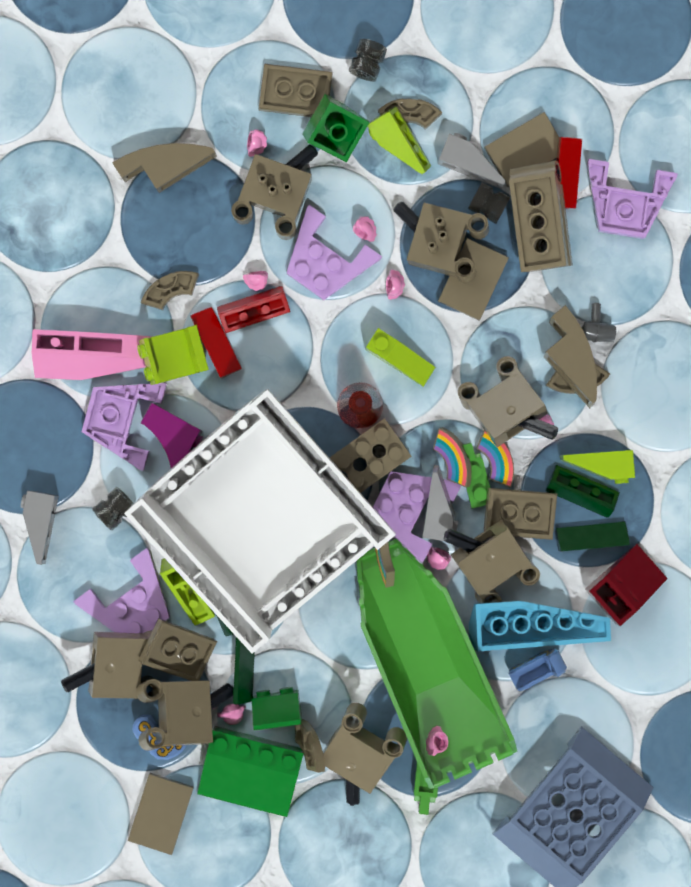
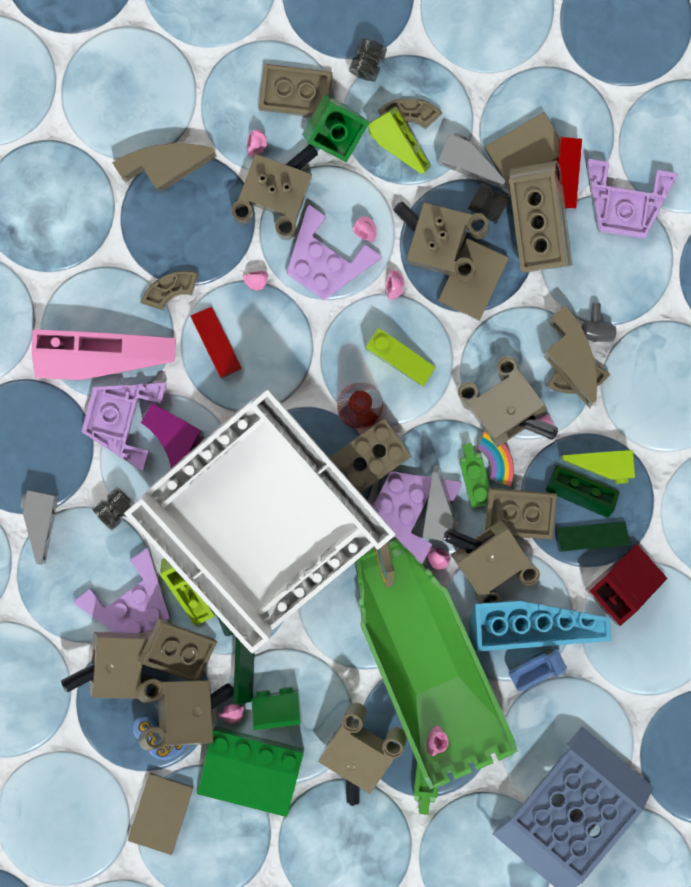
lime panel [137,325,209,385] -> none
red slope [217,286,291,333] -> none
dark tan tile [295,719,325,773] -> none
tile [433,427,472,487] -> none

